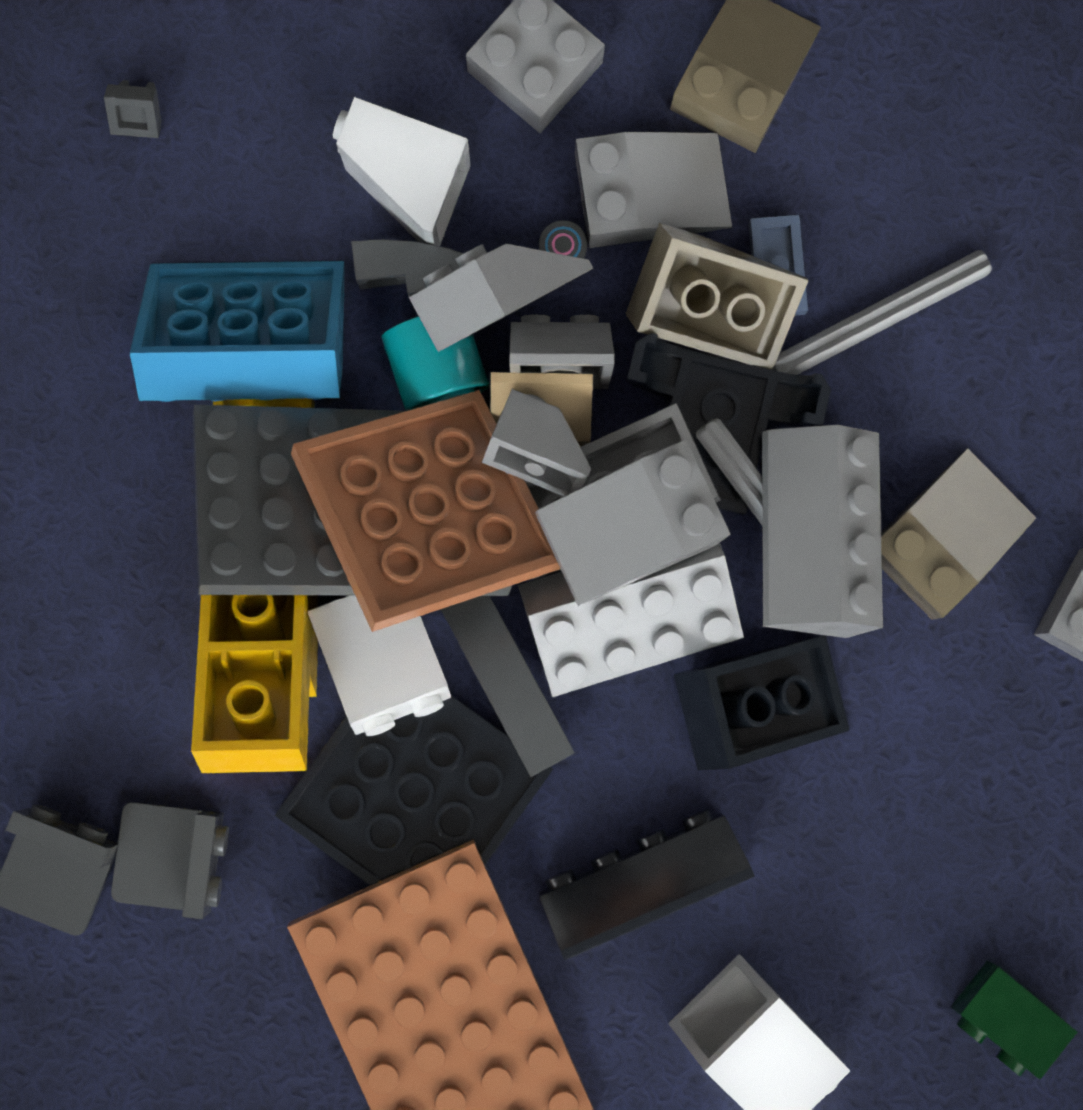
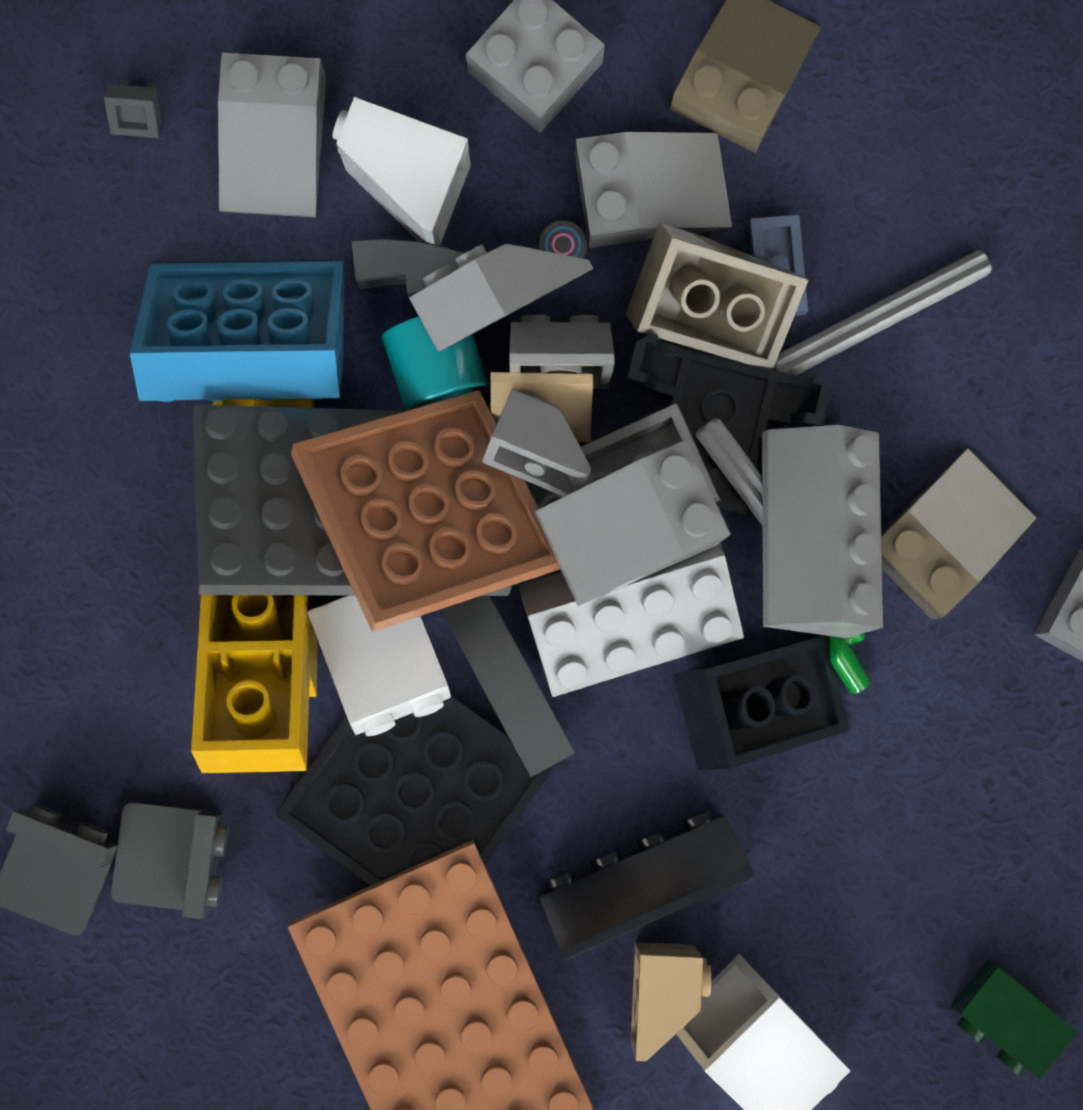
none -> light grey slope [218,53,326,218]
none -> tan slope [631,942,711,1061]
none -> green arm [830,633,871,694]

